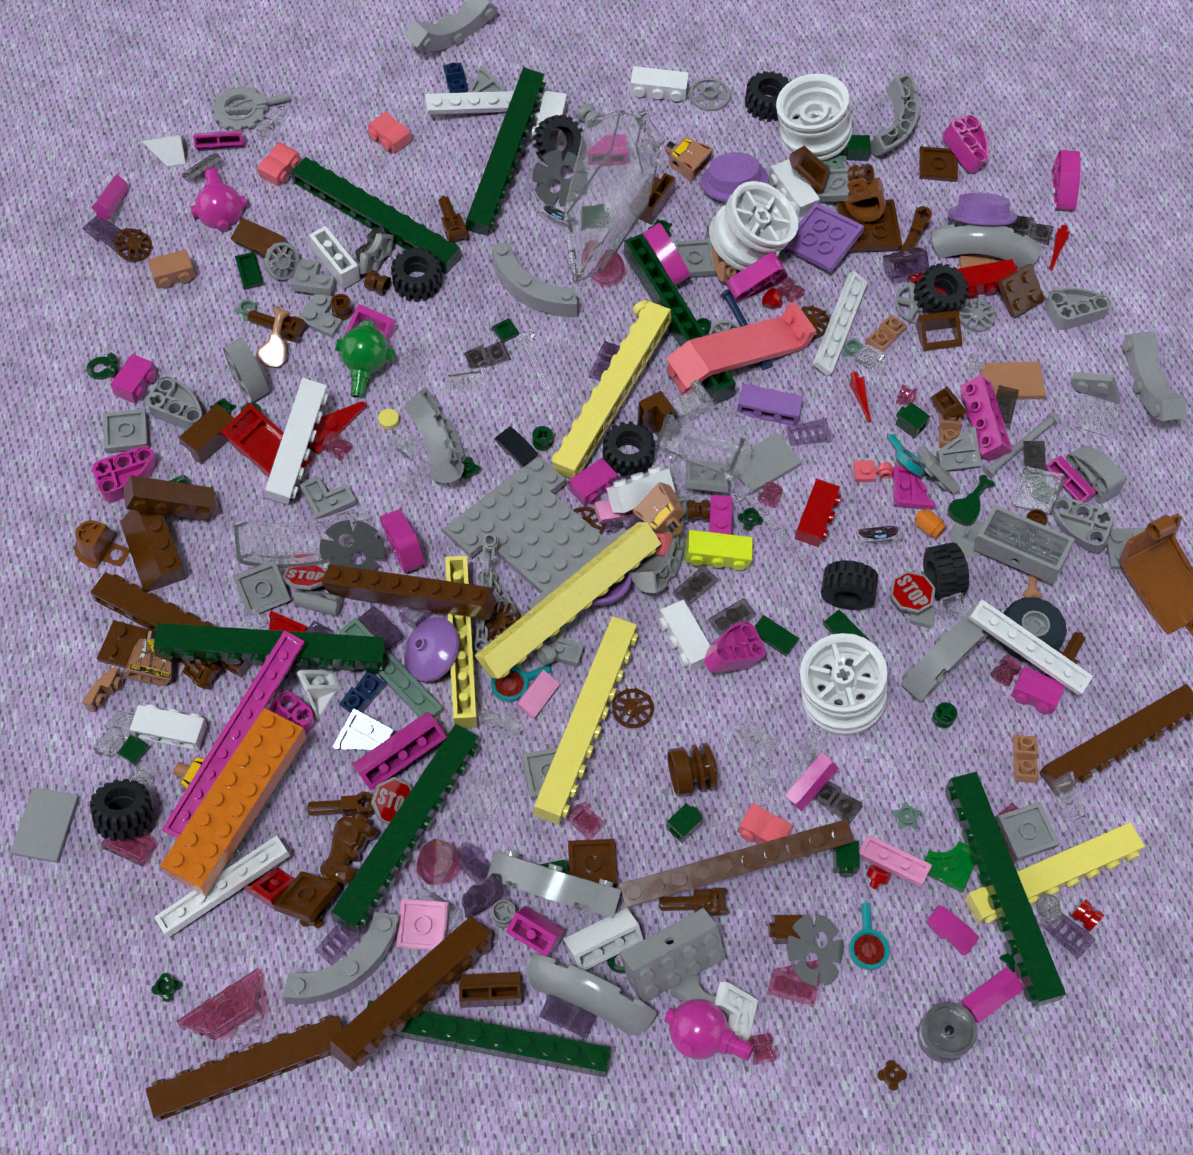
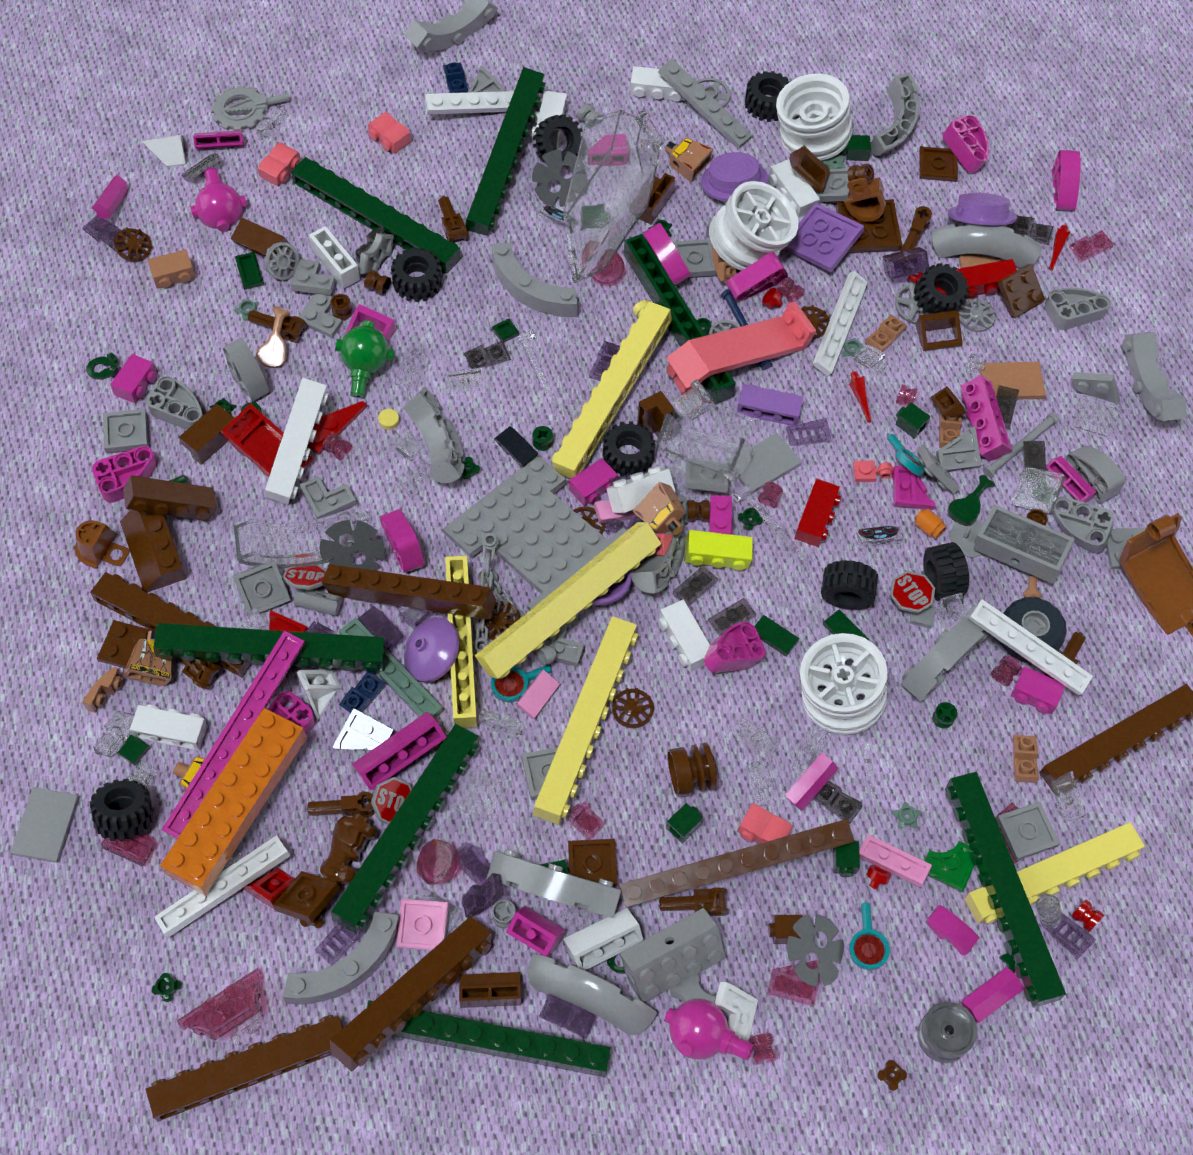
none -> light grey plate [658,59,752,148]
none -> clear pink slope [1069,230,1113,261]

